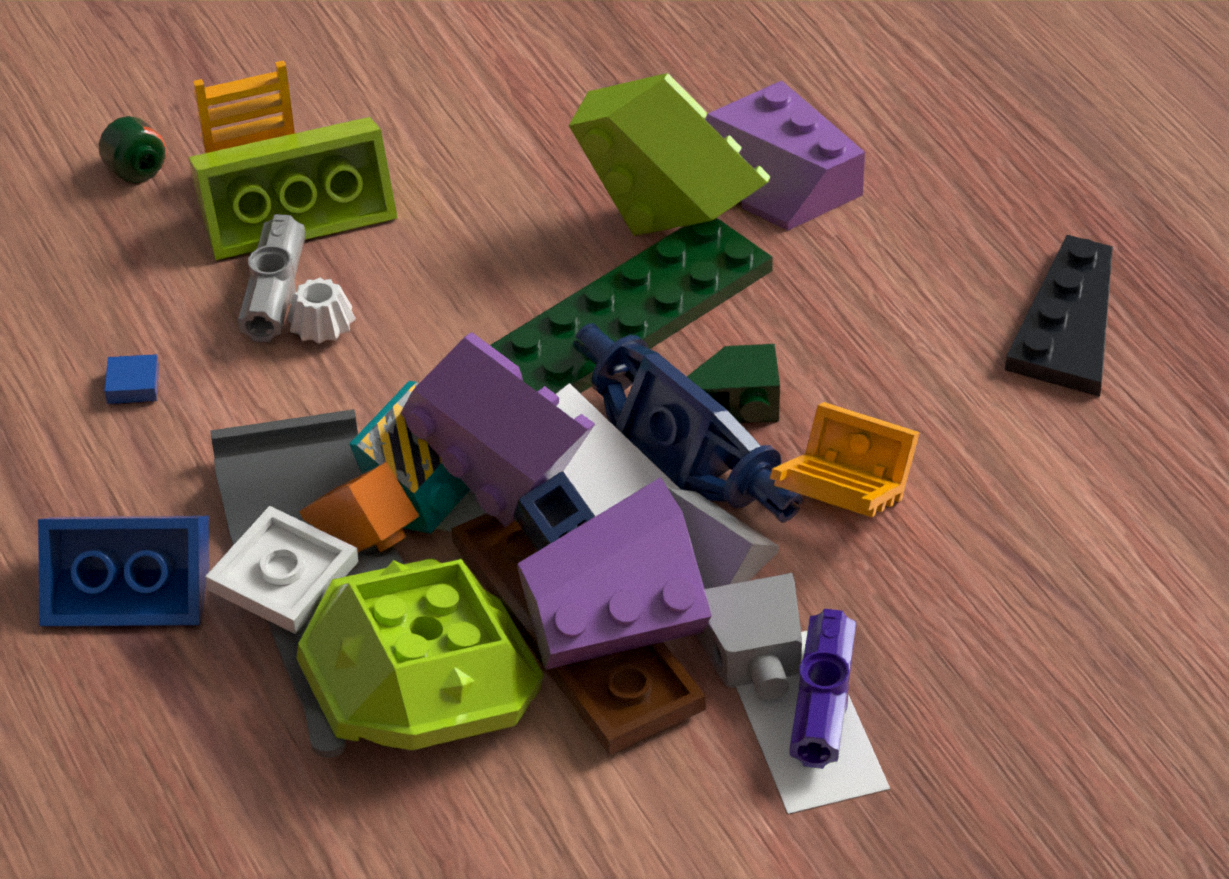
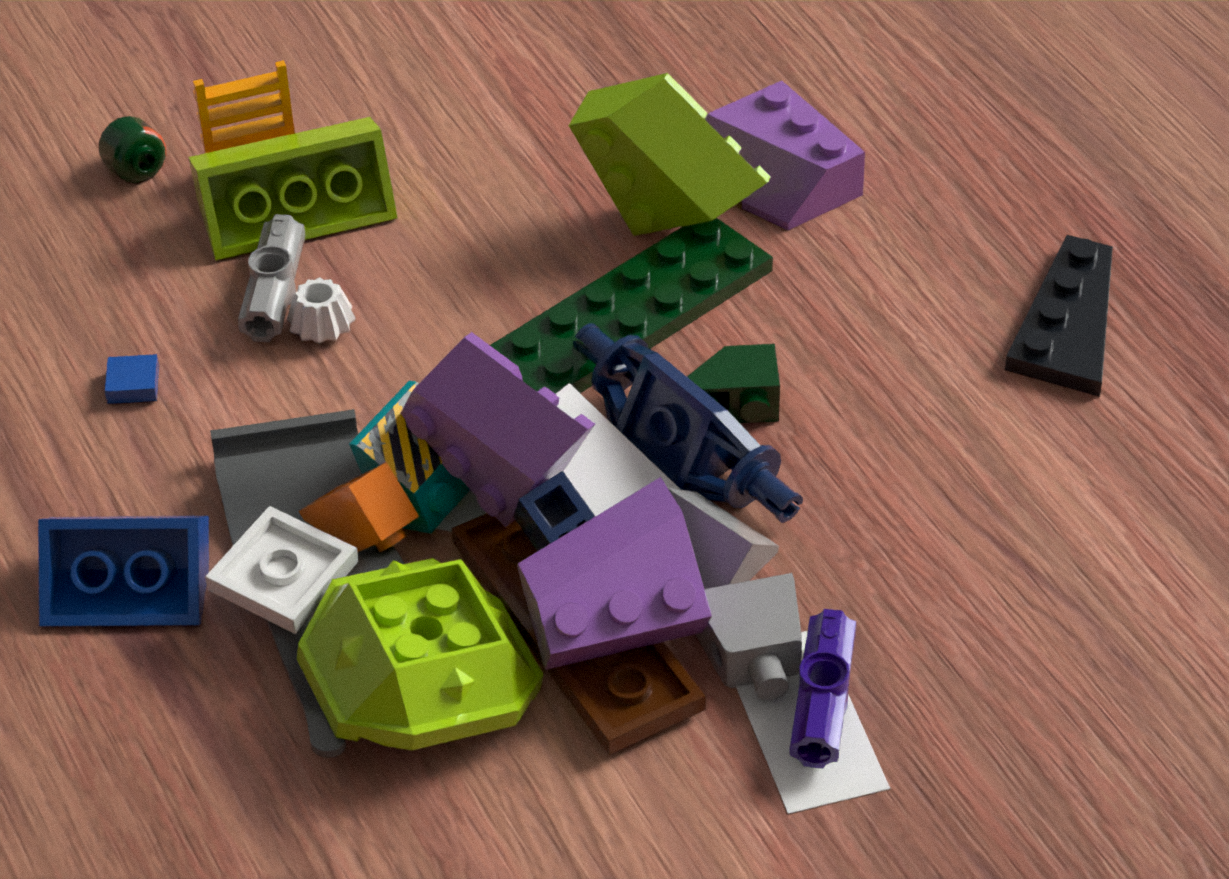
light orange plate [770,402,920,517] -> none

